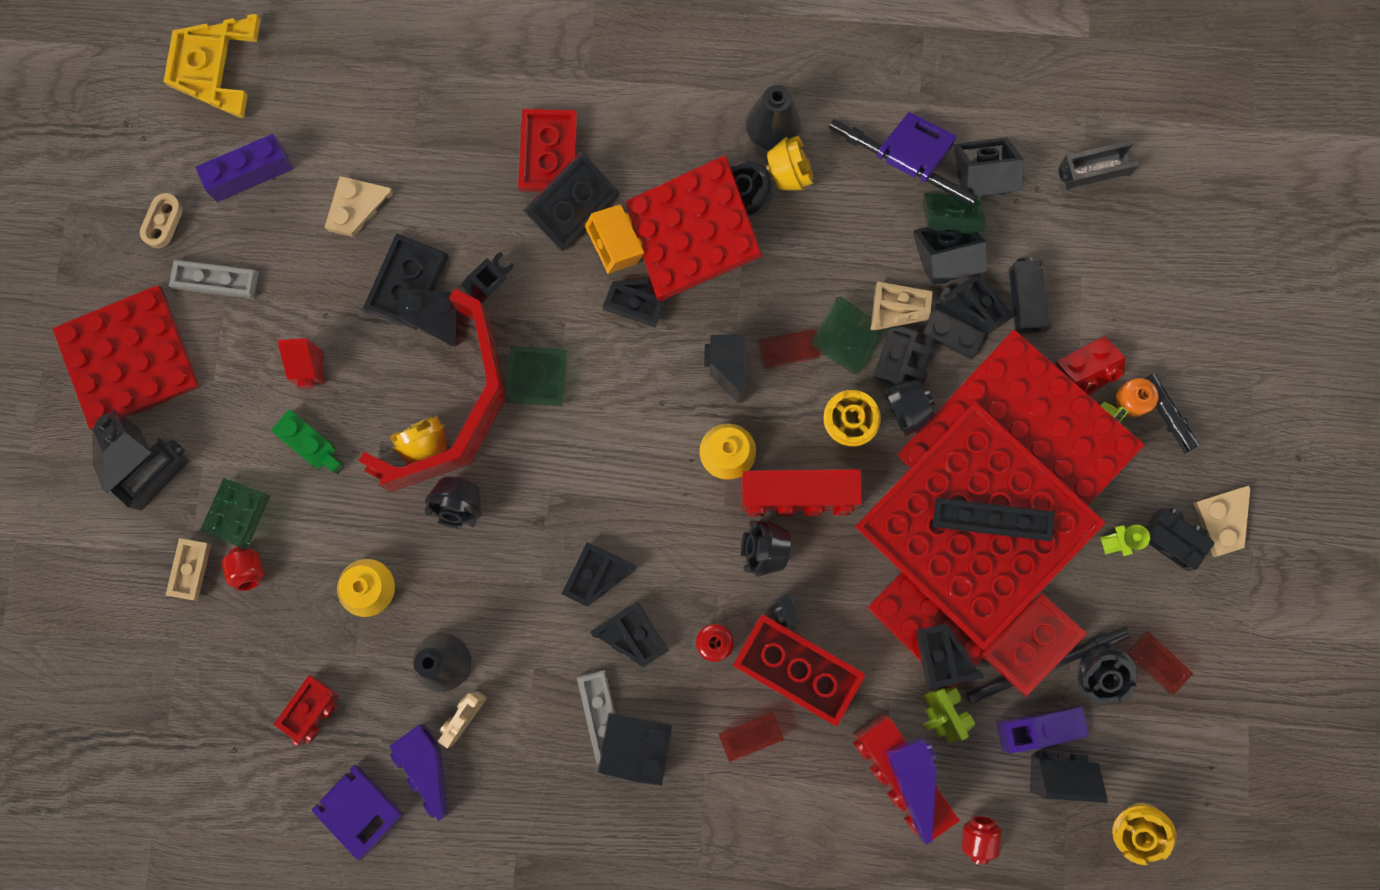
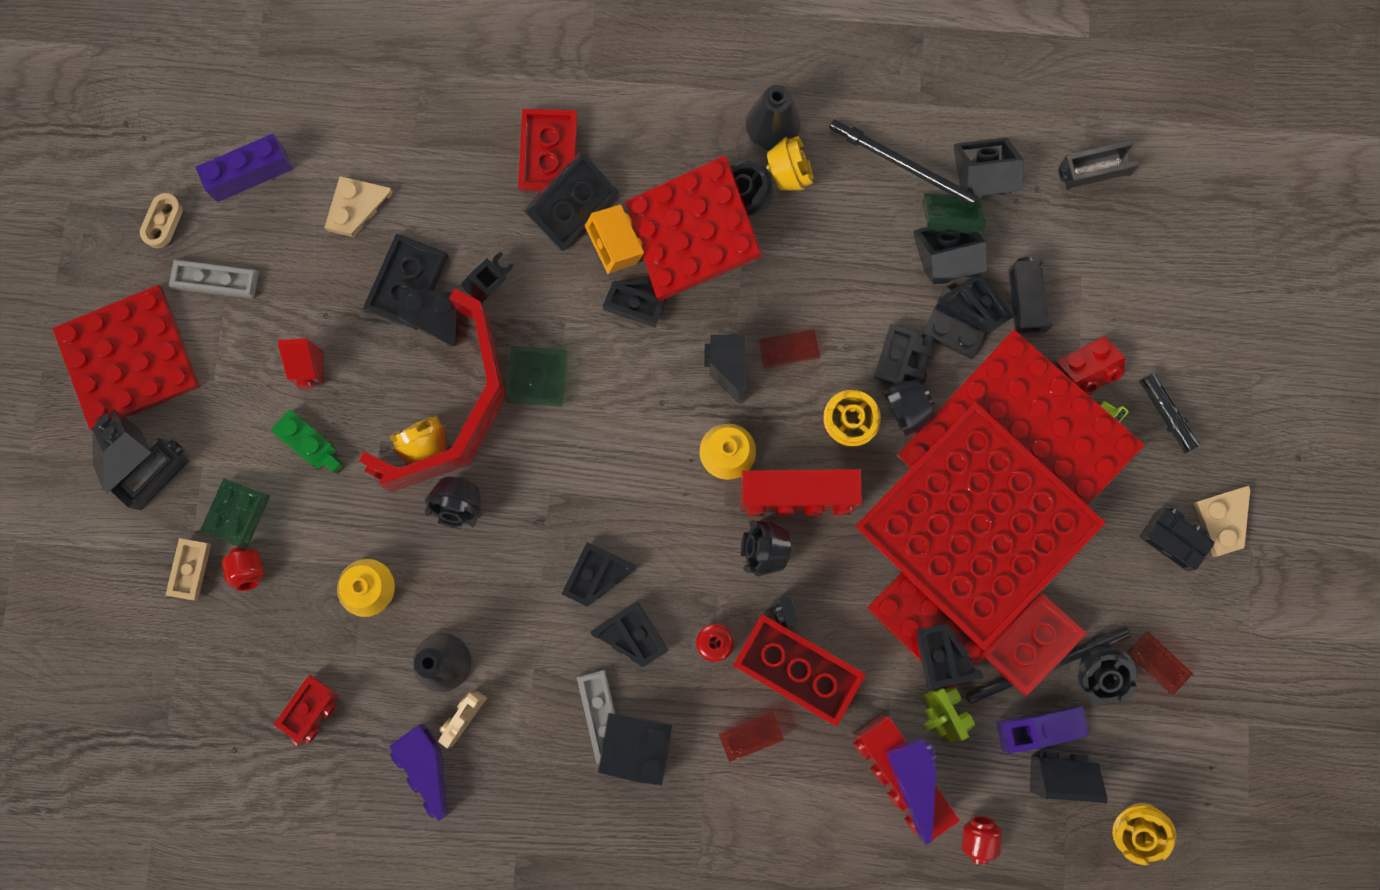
yellow wing [164,14,261,118] -> none
dark purple container [311,765,404,861] -> none
clear green plate [809,296,885,375] -> none
tan wing [870,282,932,330] -> none
dark purple container [876,112,957,183] -> none
black tile [932,498,1055,542] -> none
lime hips [1100,525,1150,556] -> none
orange head [1115,378,1159,417] -> none

